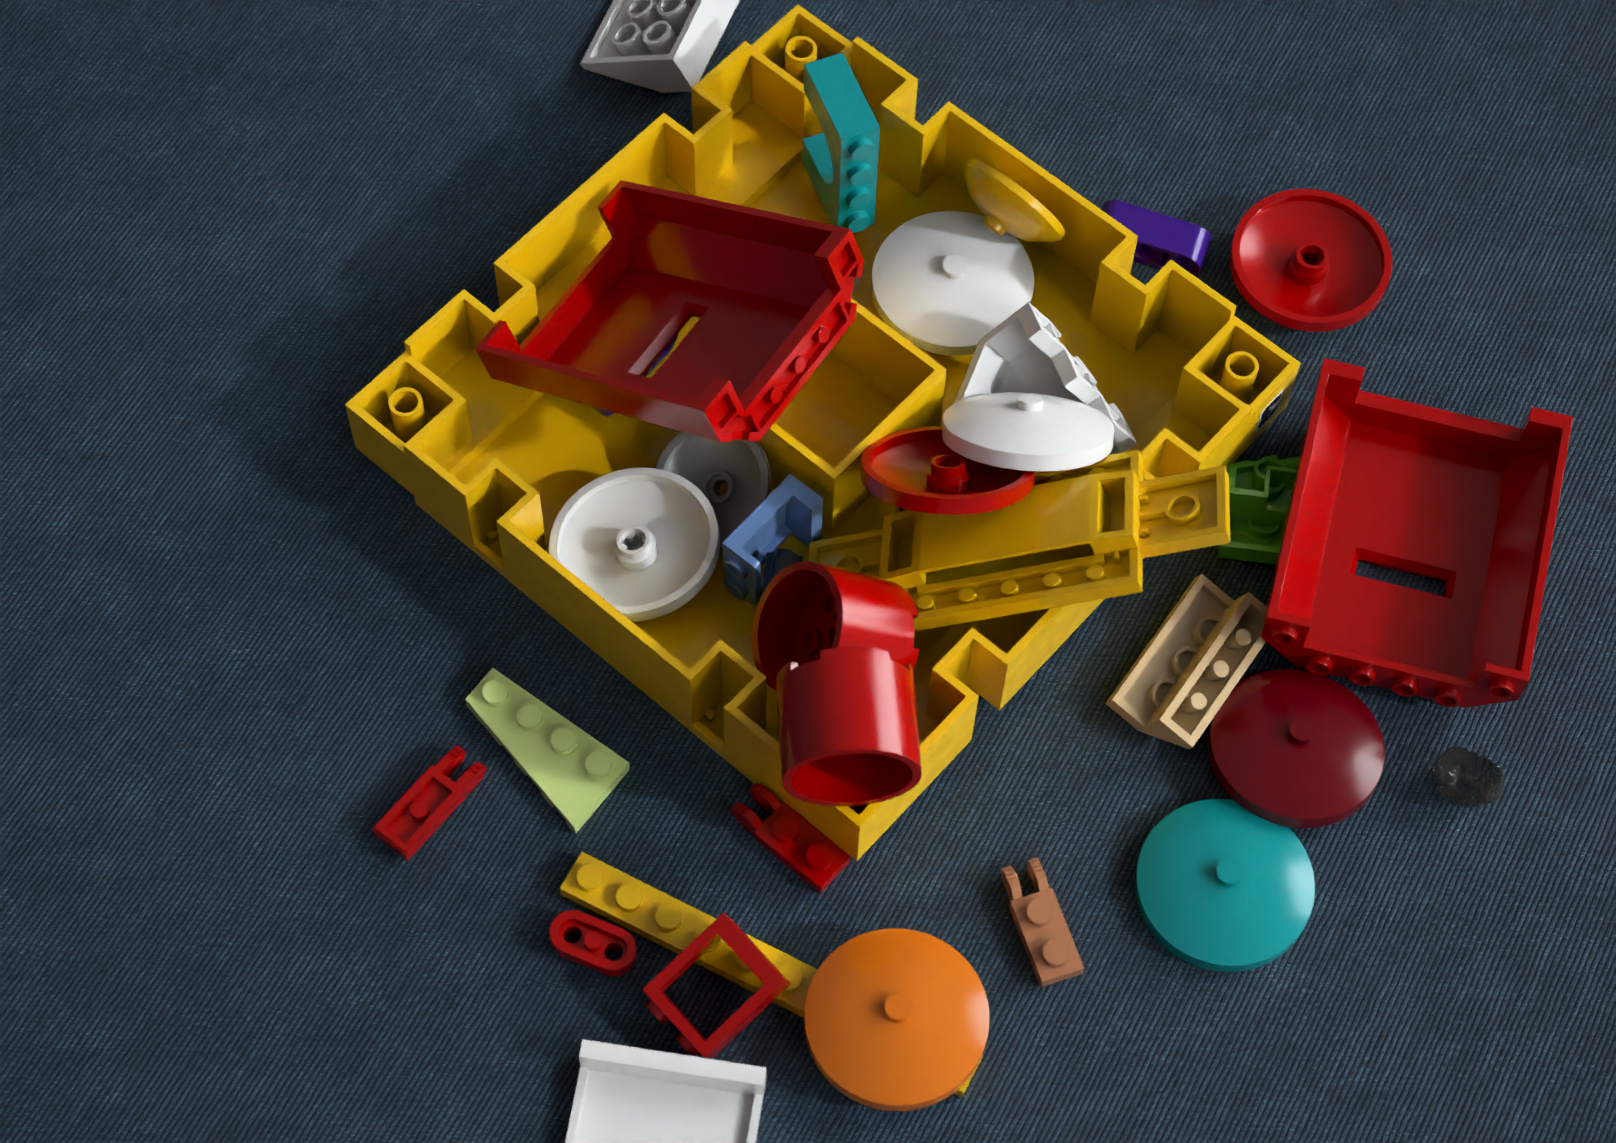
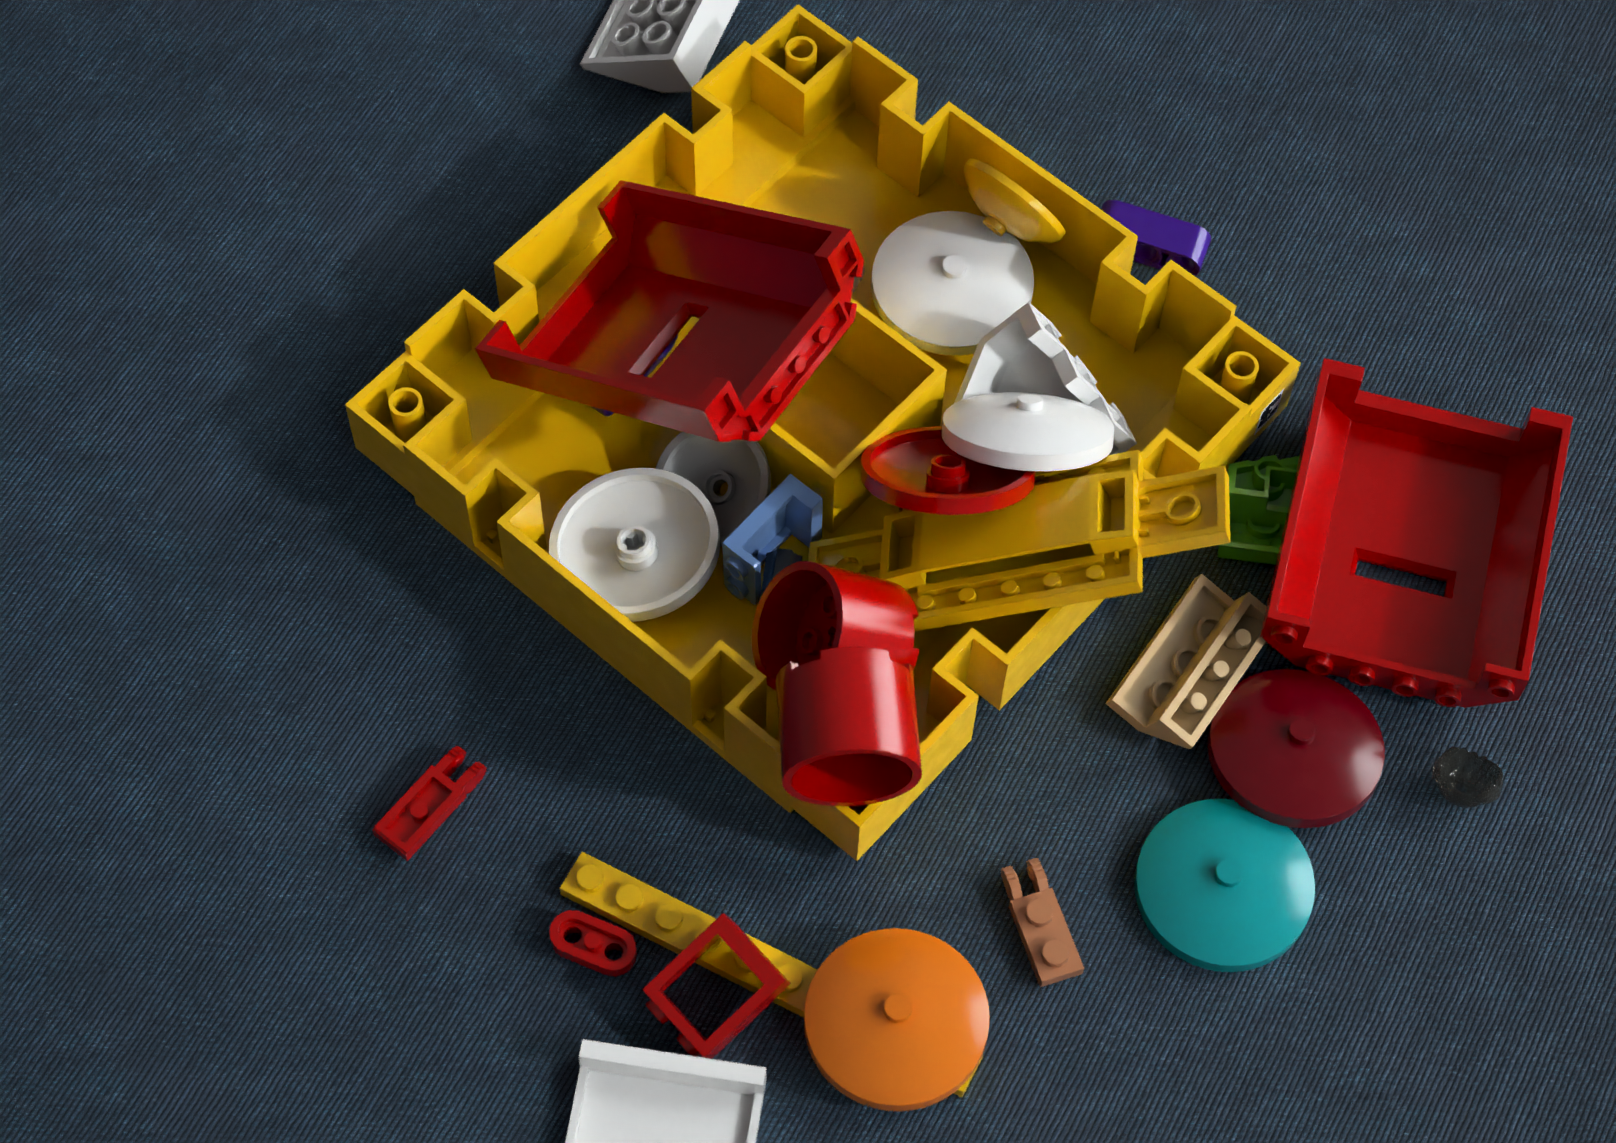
yellowish green wing [465,668,630,834] -> none
red hinge [730,783,850,893] -> none
teal arch [802,52,880,233] -> none
red dish [1229,189,1392,332] -> none

